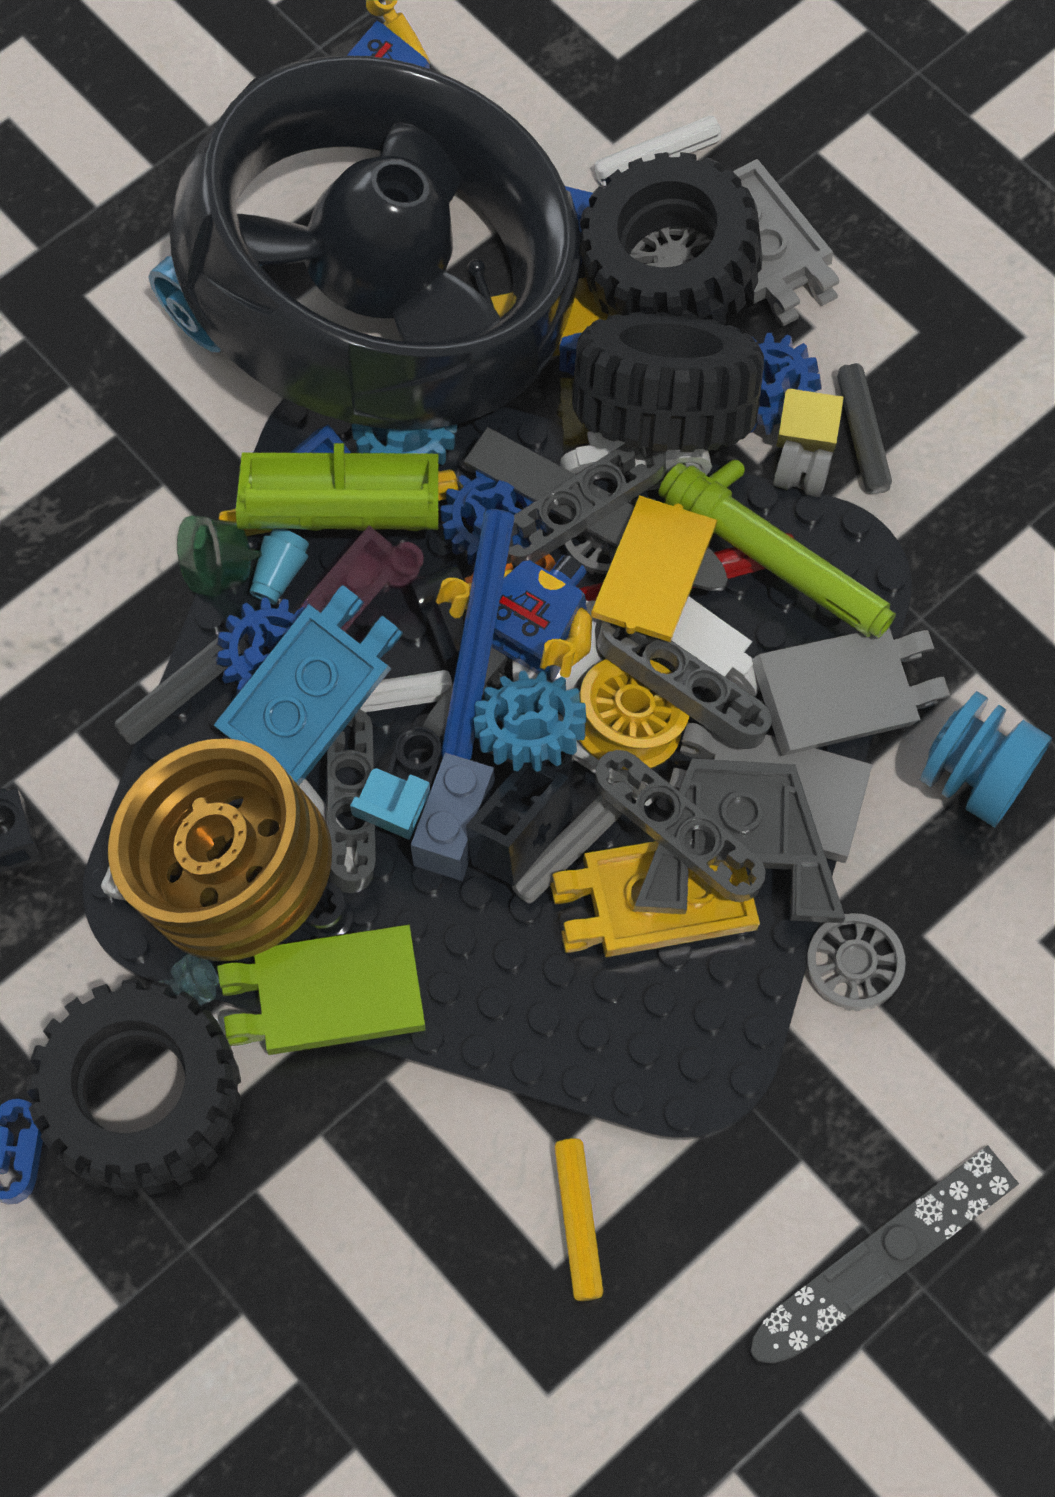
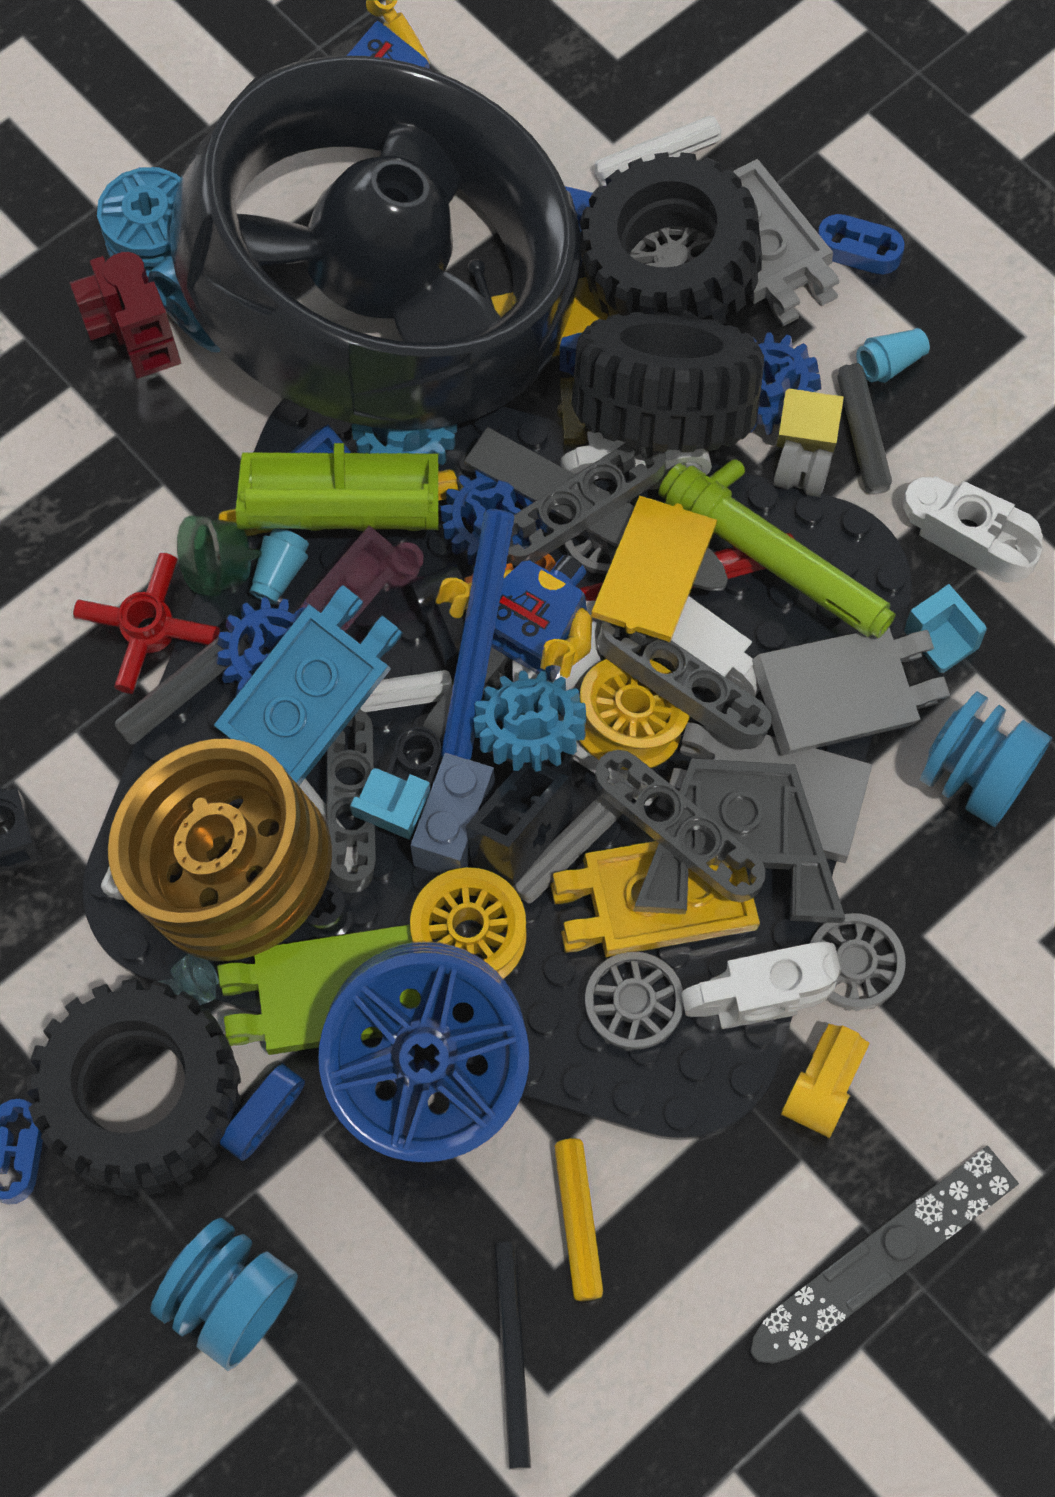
none -> dark red hips [69,252,182,379]
none -> red bar [73,553,220,694]
none -> dark azure wheel [97,167,180,279]
none -> dark azure wheel [150,1218,298,1371]
none -> blue beam [220,1064,305,1161]
none -> blue wheel [318,942,529,1162]
none -> yellow wheel [410,867,526,979]
none -> black bar [494,1241,531,1470]
none -> light grey wheel [585,952,684,1051]
none -> white piece [681,942,842,1029]
none -> yellow piece [781,1023,870,1138]
none -> blue beam [818,214,905,275]
none -> medium azure cone [856,328,930,383]
none -> white piece [903,476,1043,583]
none -> medium azure panel [904,584,987,673]

